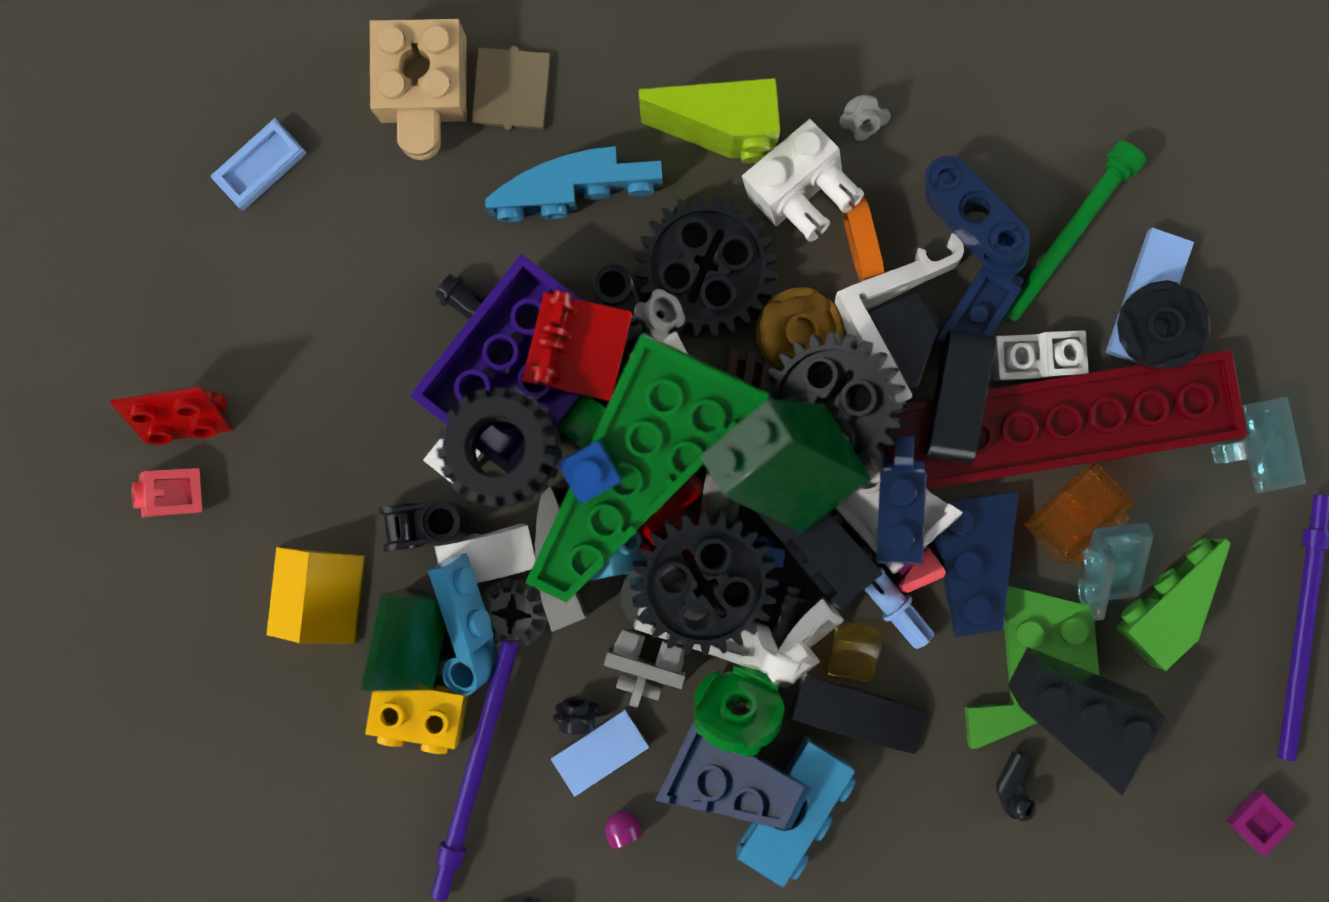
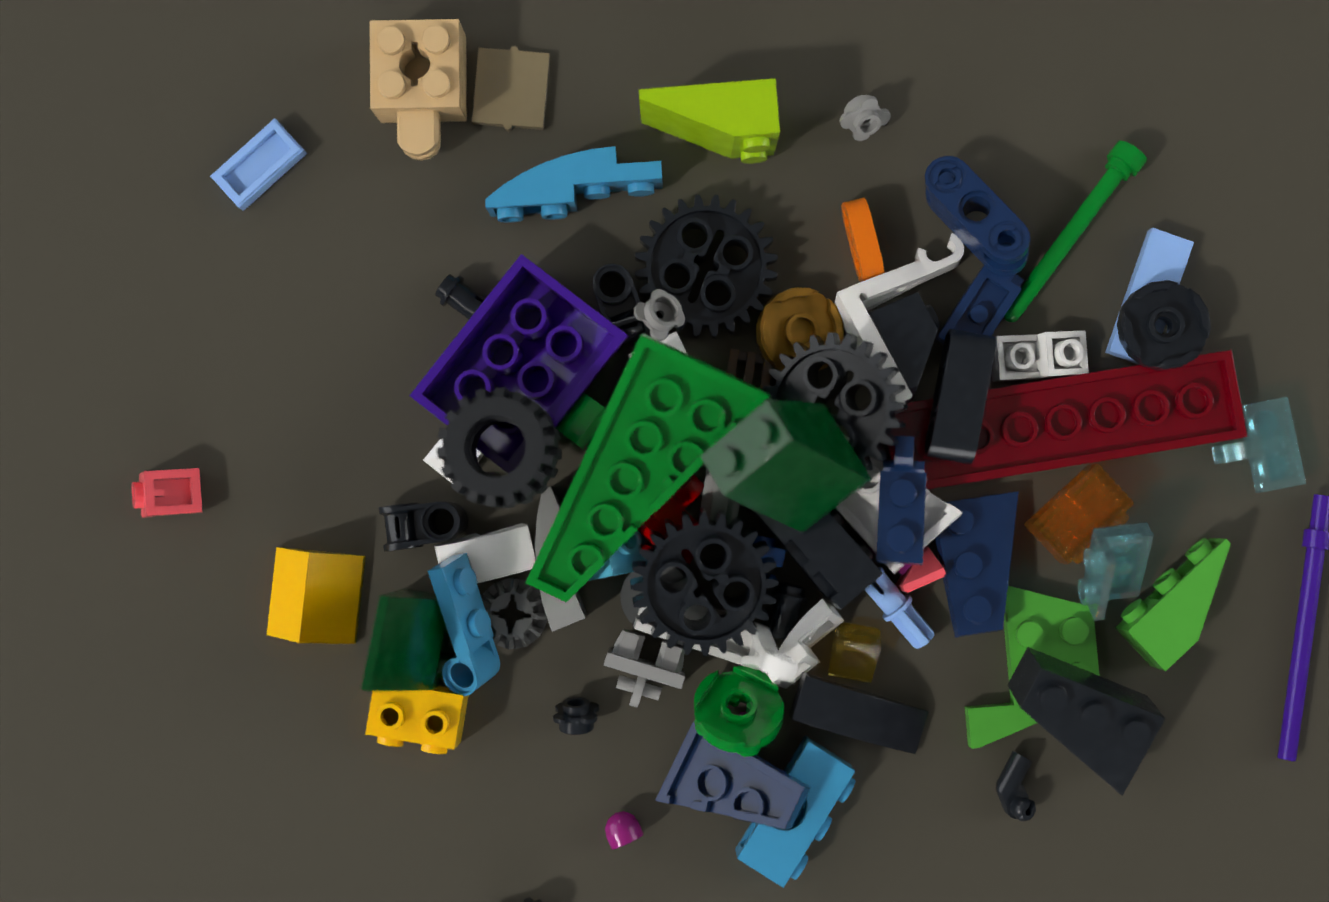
red hinge [110,386,232,445] -> none
dark purple bar [430,639,519,901] -> none
red hinge [522,291,633,401] -> none
light blue tile [551,708,650,797] -> none
blue plate [557,438,623,504] -> none
white brick [742,119,864,242] -> none
magenta plate [1226,790,1295,857] -> none

